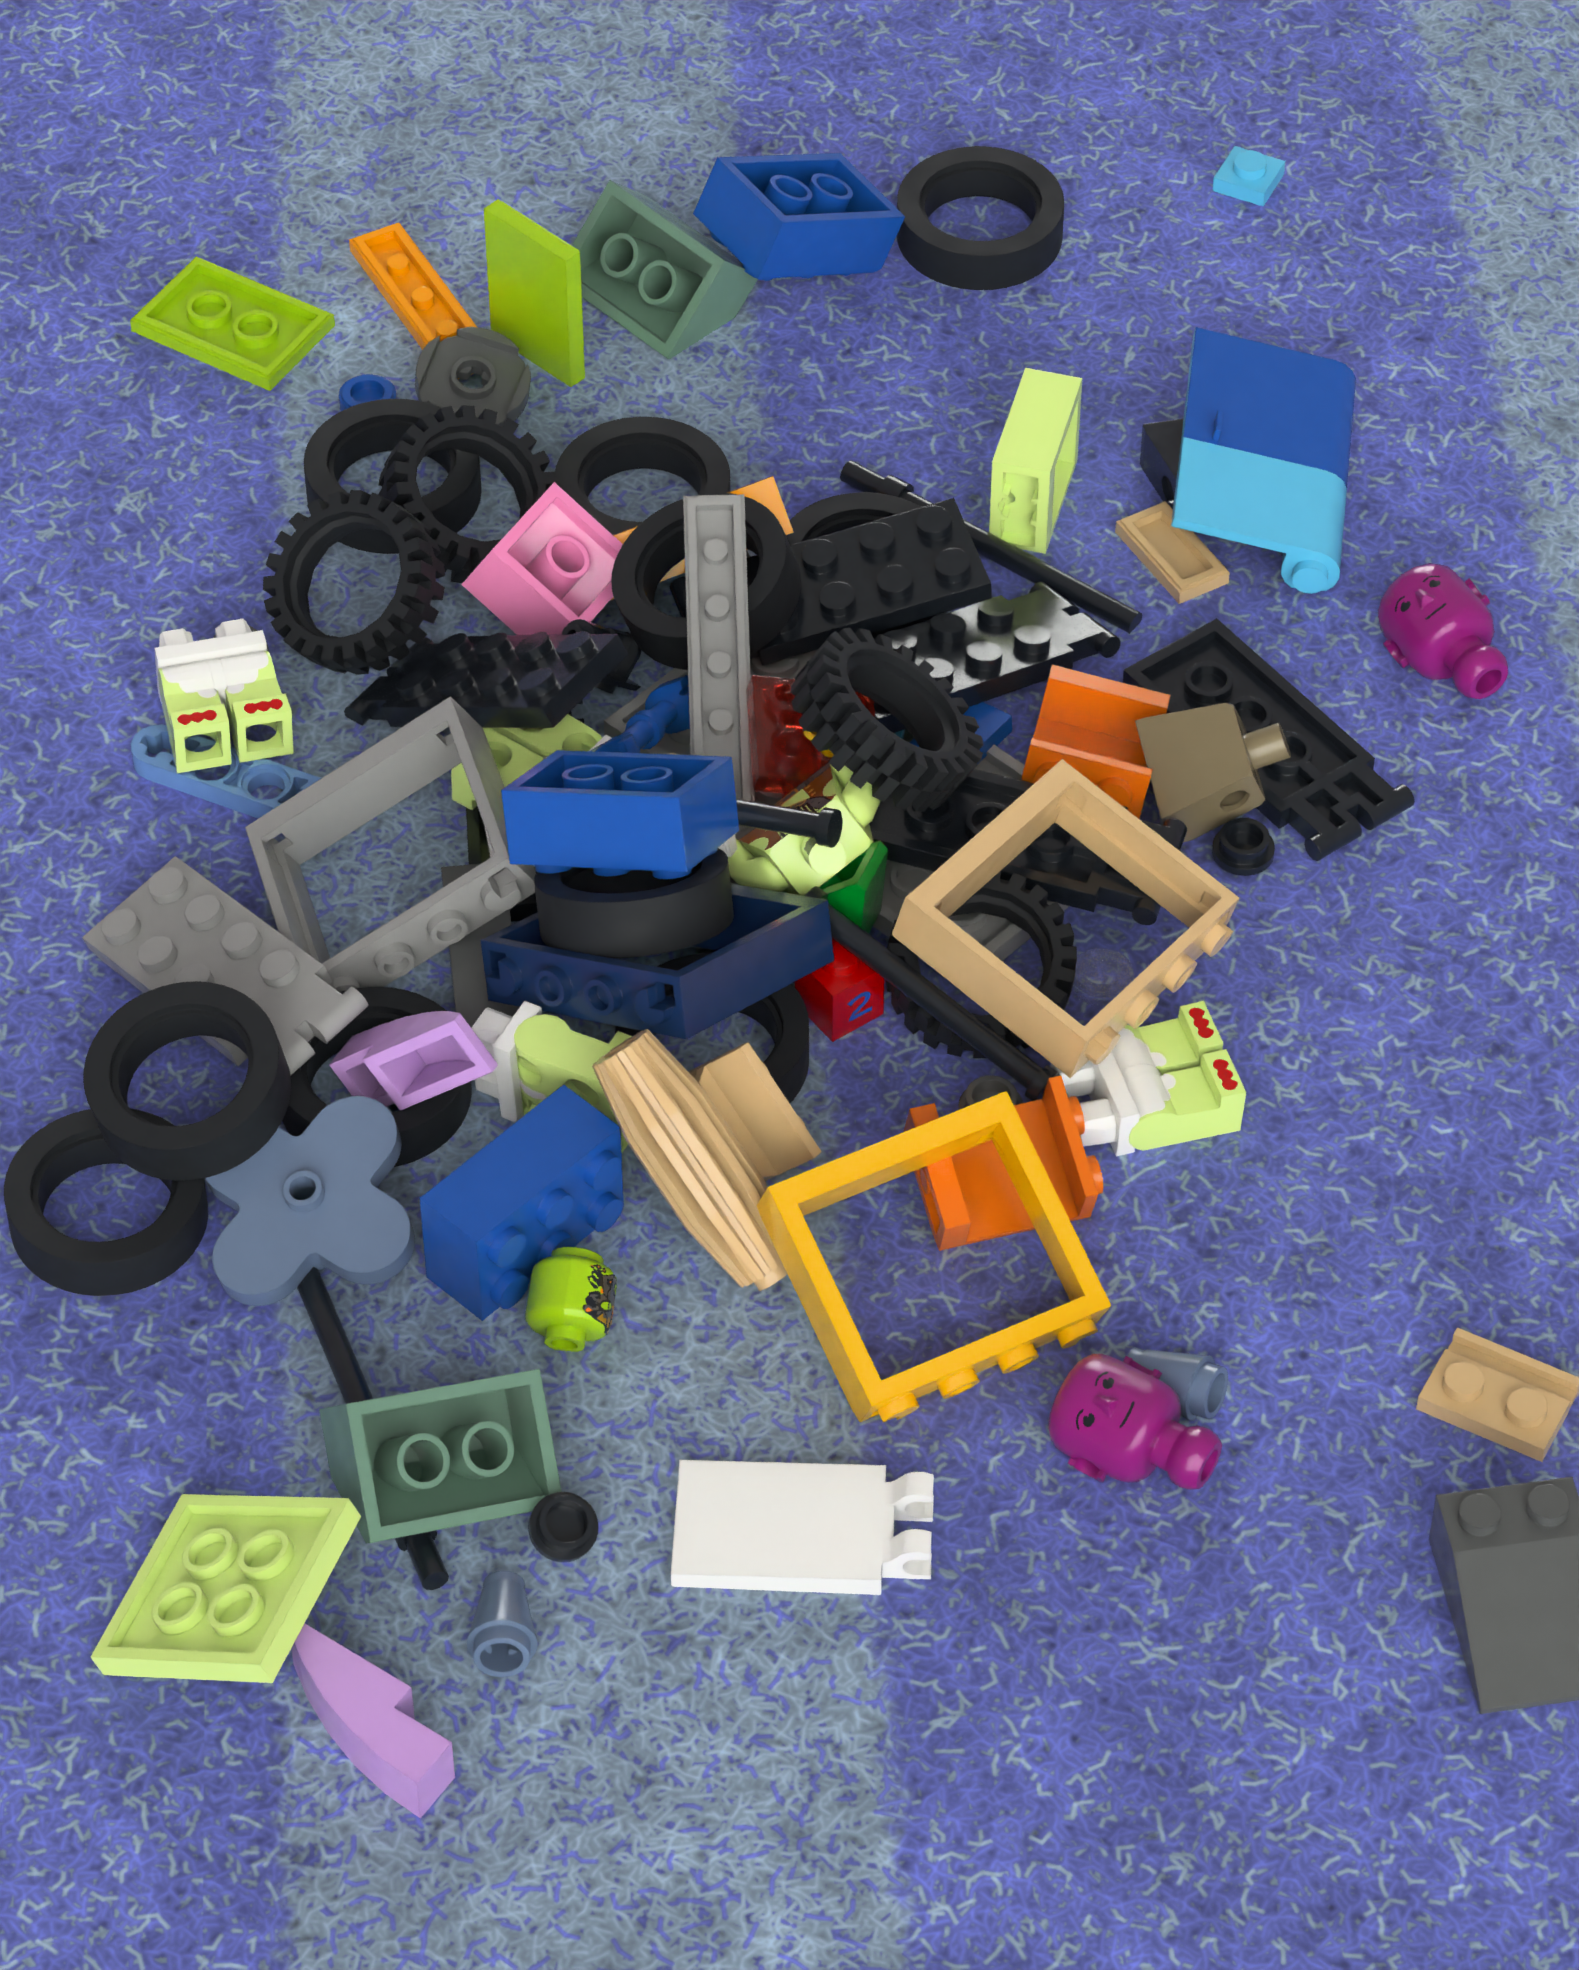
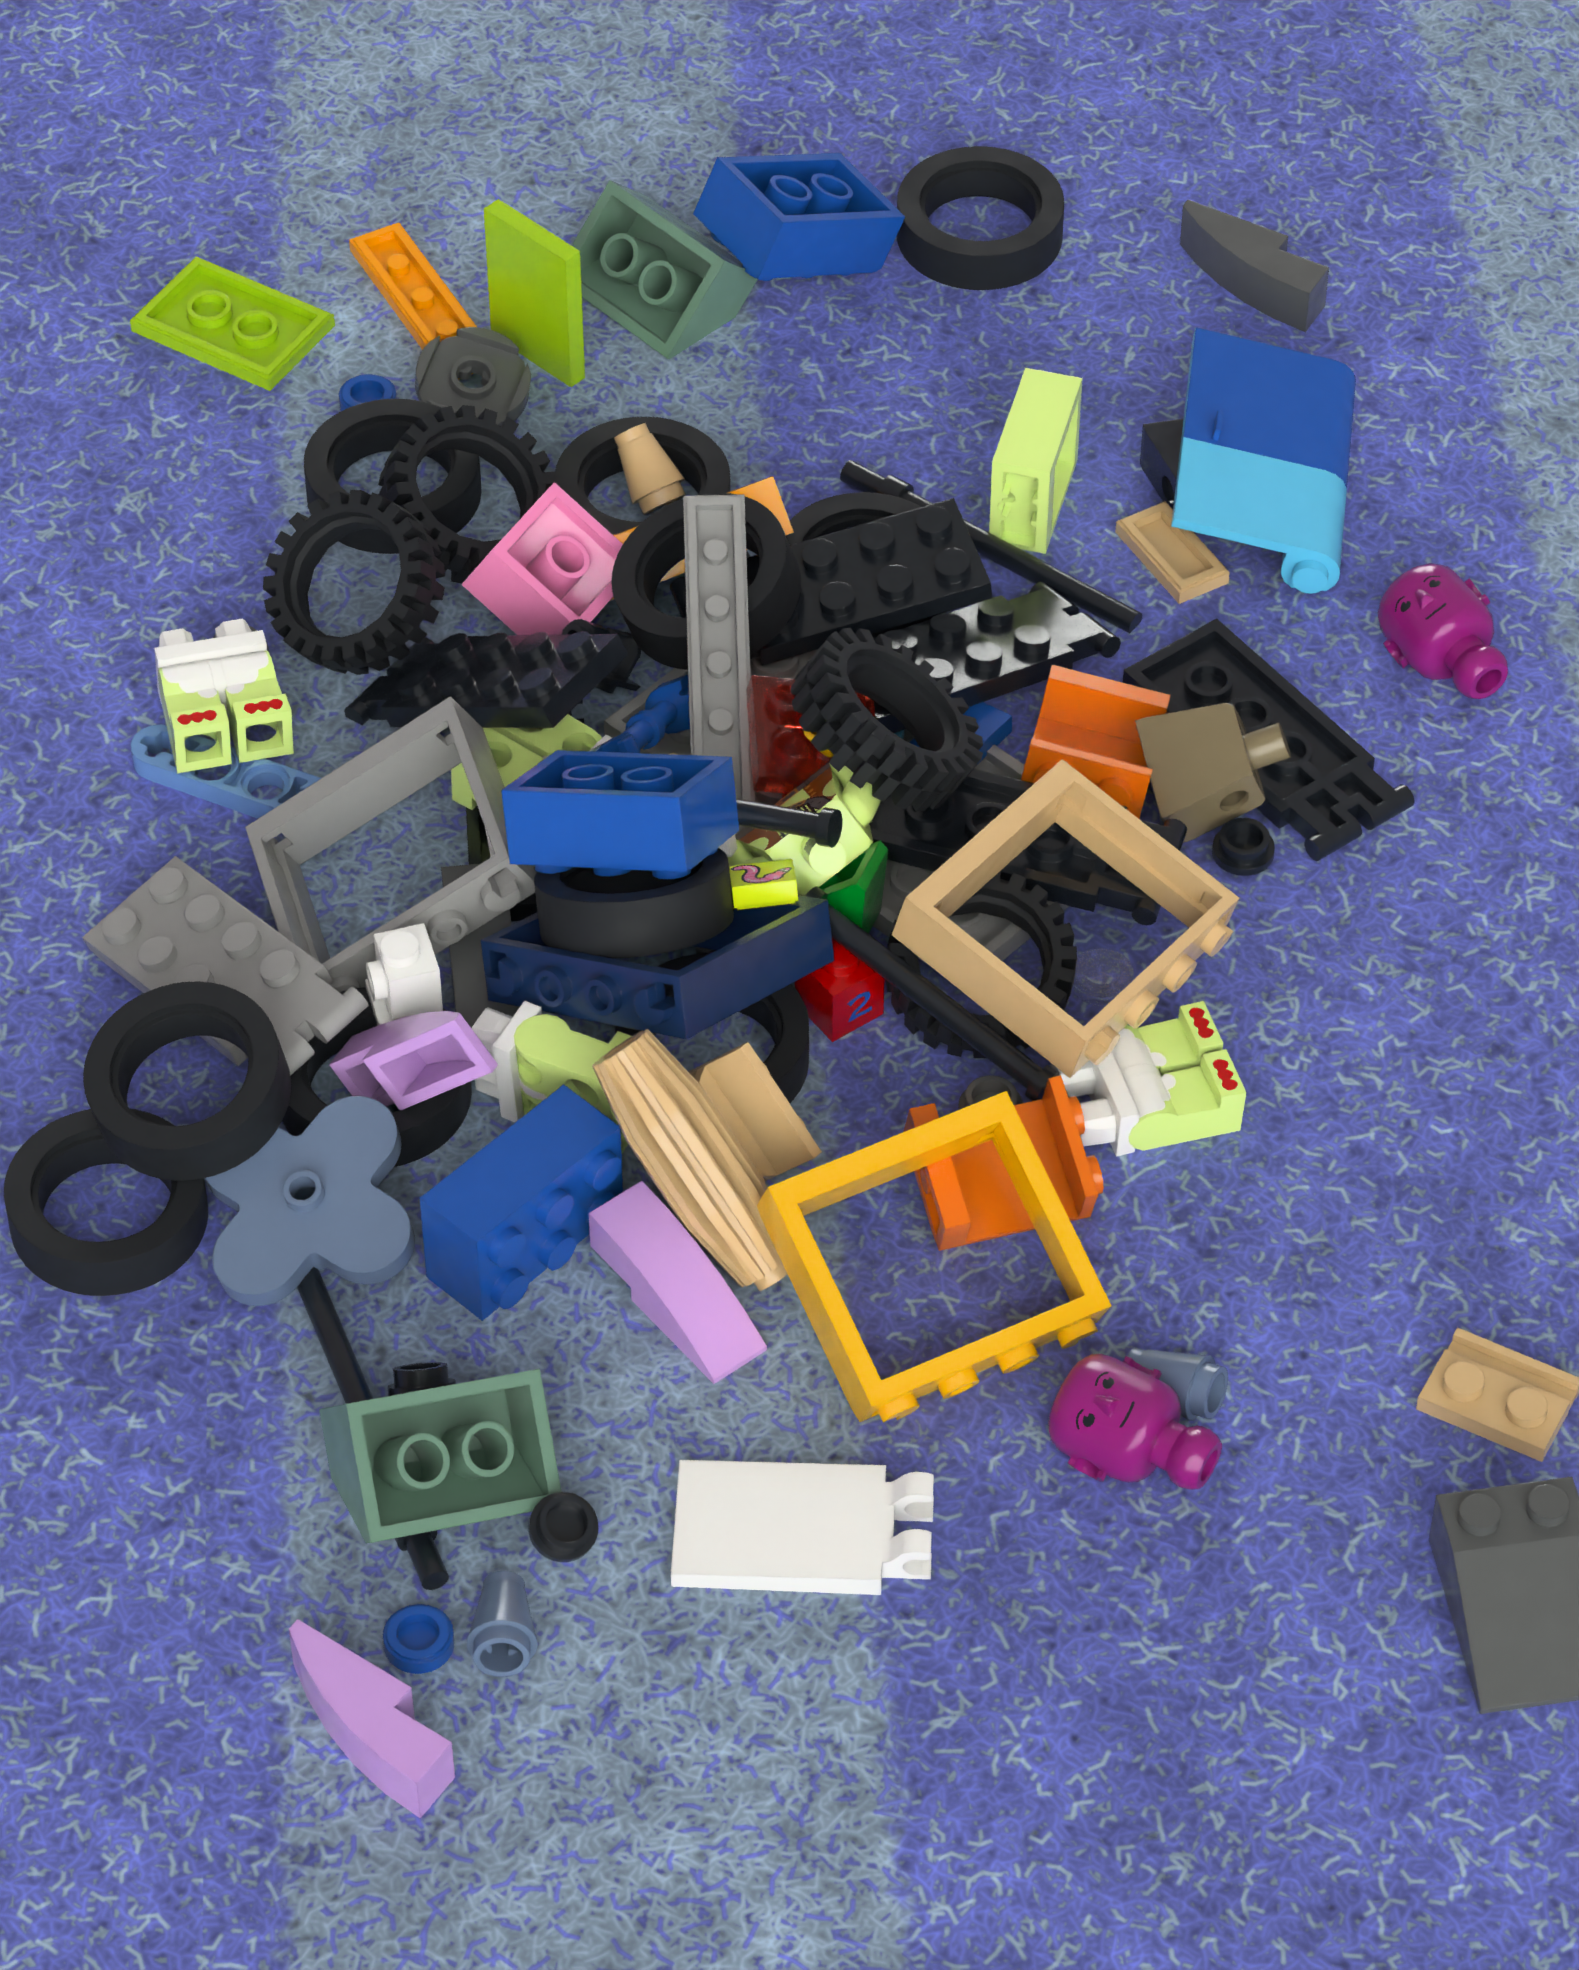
yellowish green plate [91,1494,361,1683] -> none
lime head [525,1247,617,1352] -> none
medium azure plate [1213,146,1285,206] -> none
none -> white brick [365,923,443,1025]
none -> blue tile [383,1604,454,1674]
none -> black plate [388,1362,456,1396]
none -> lavender slope [589,1181,767,1384]
none -> tan cone [614,423,686,515]
none -> neon yellow tile [729,859,798,910]
none -> dark grey slope [1180,200,1329,332]

